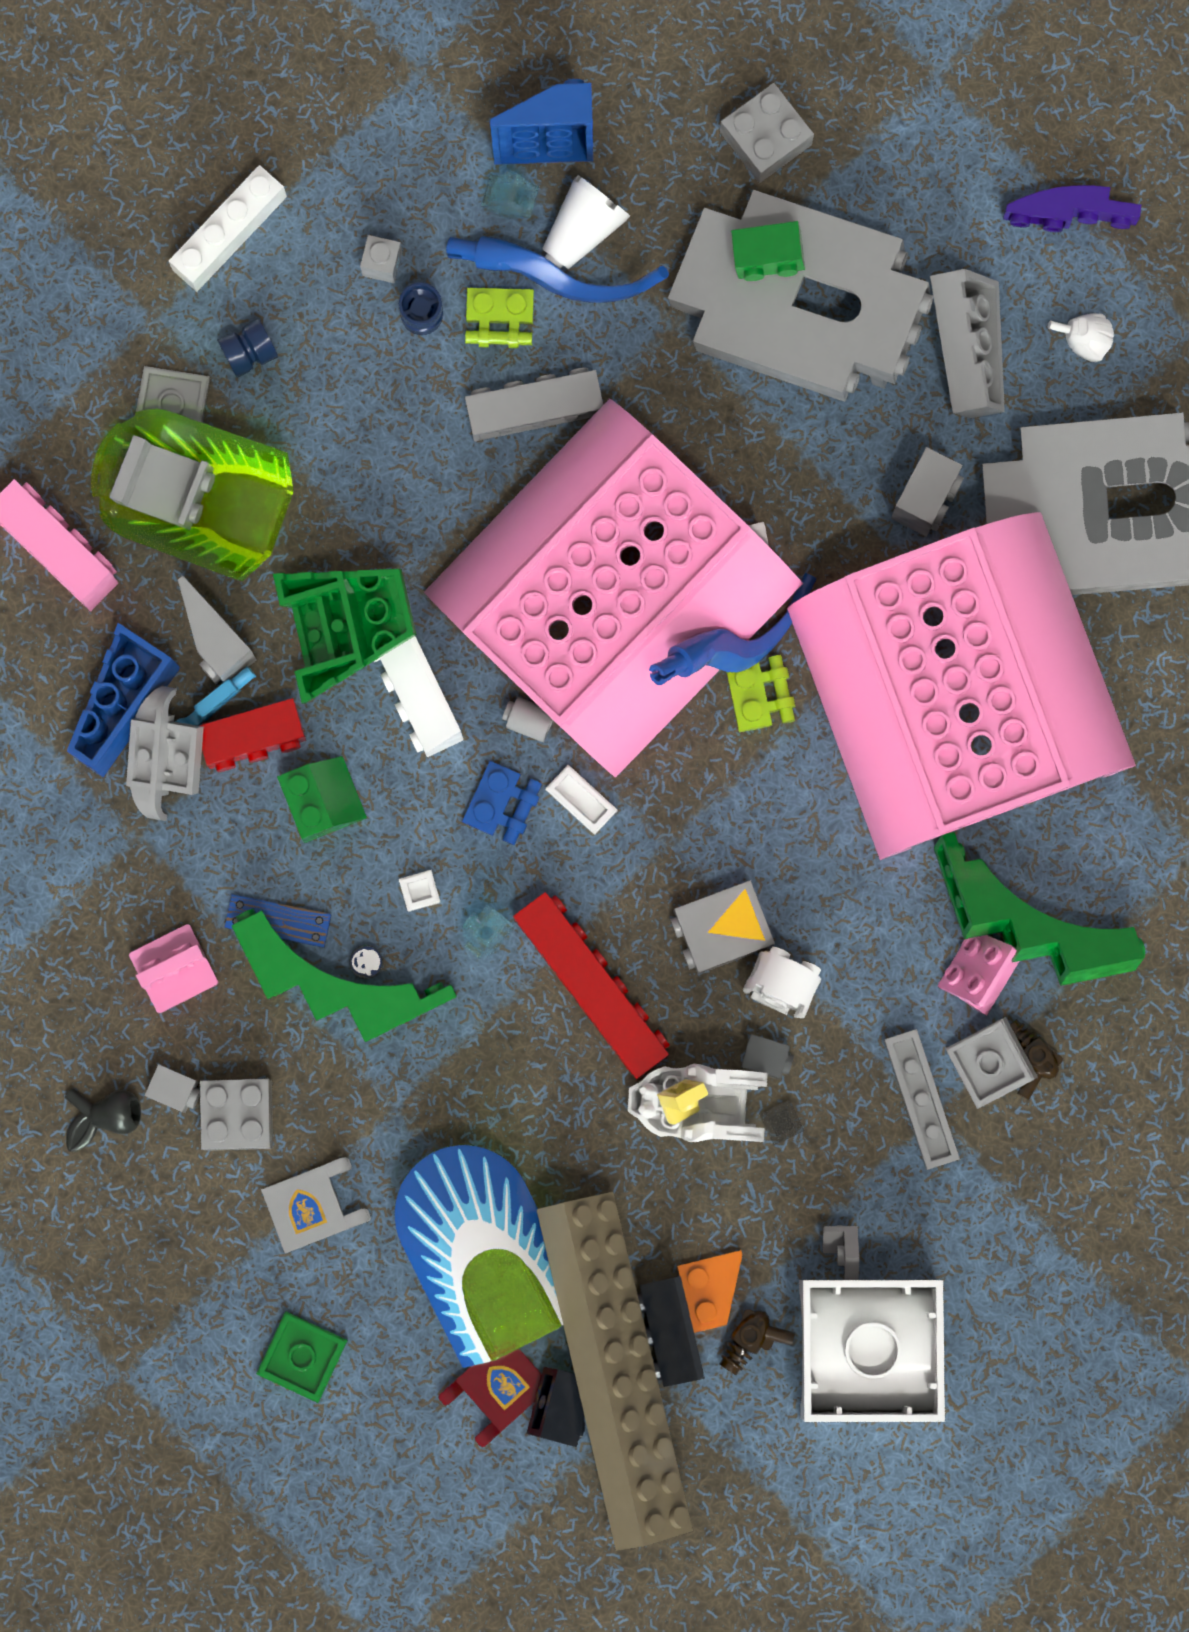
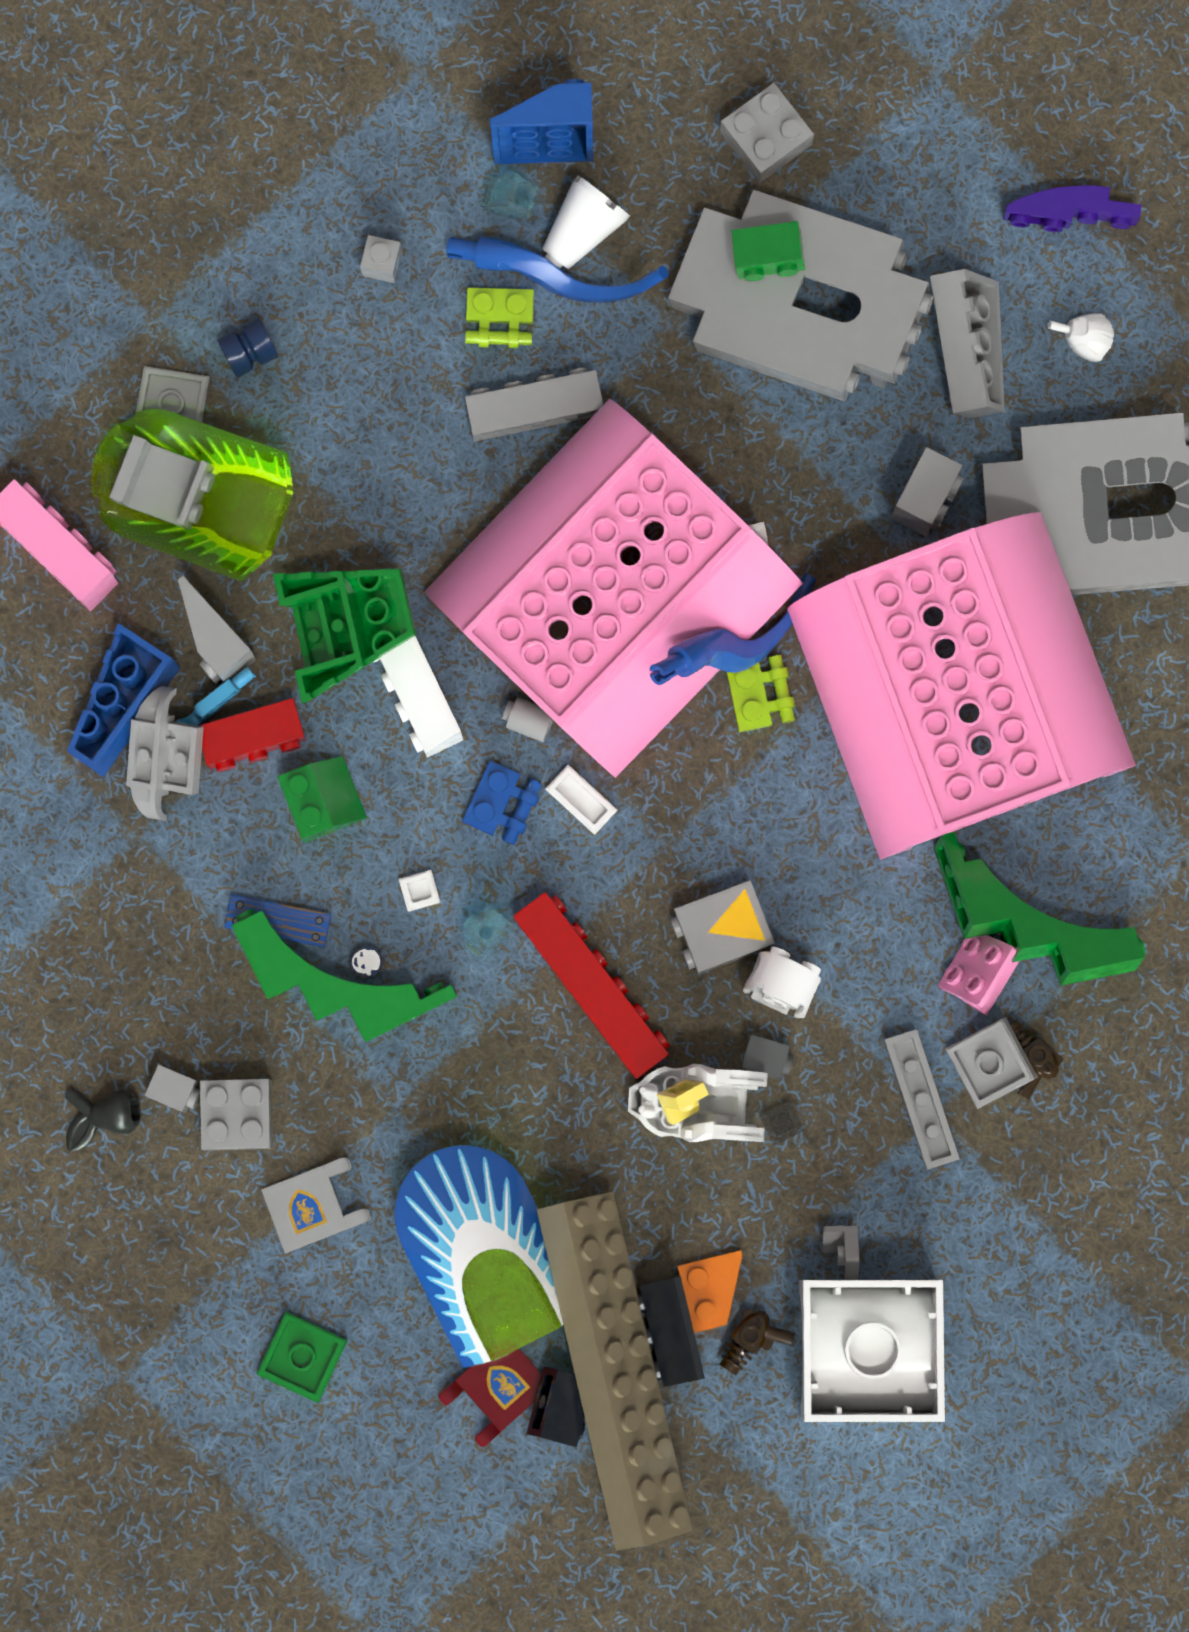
bright pink bracket [129,924,218,1013] -> none
white brick [169,165,287,292] -> none
dark blue wheel [398,282,443,335] -> none

